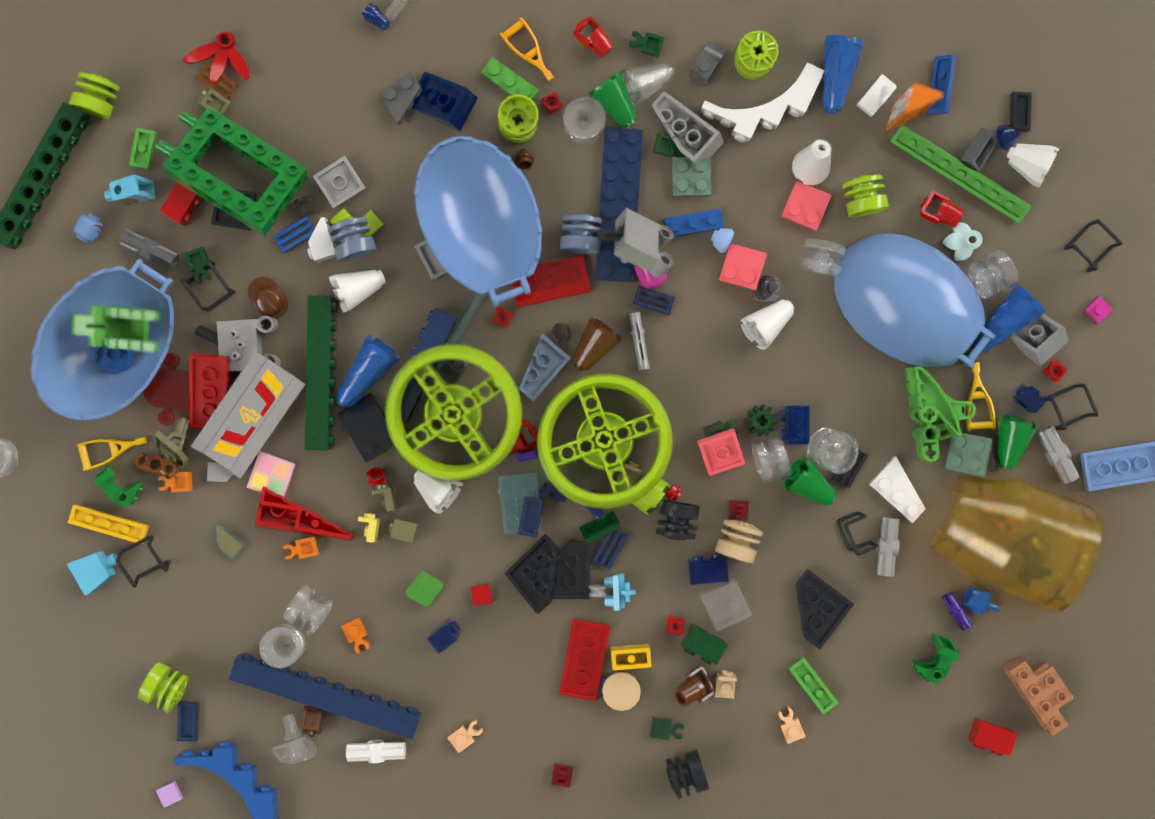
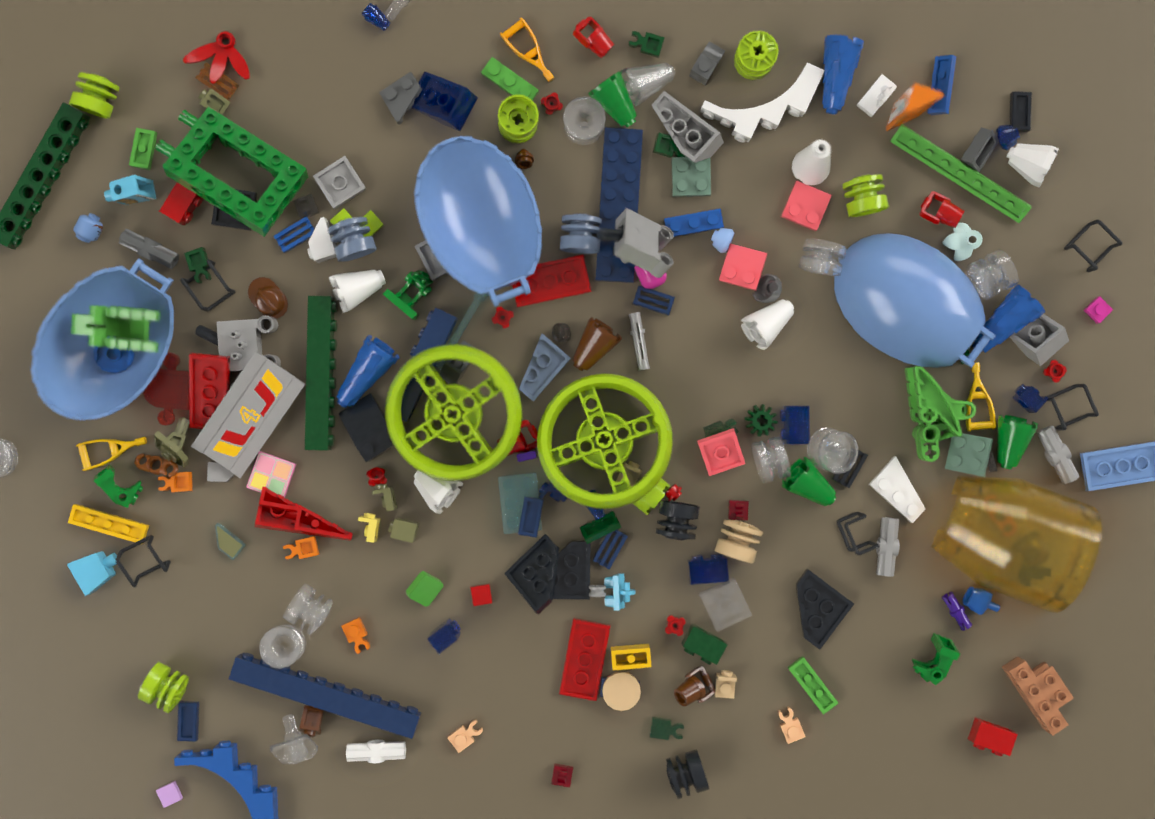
none -> green tile [383,270,433,321]

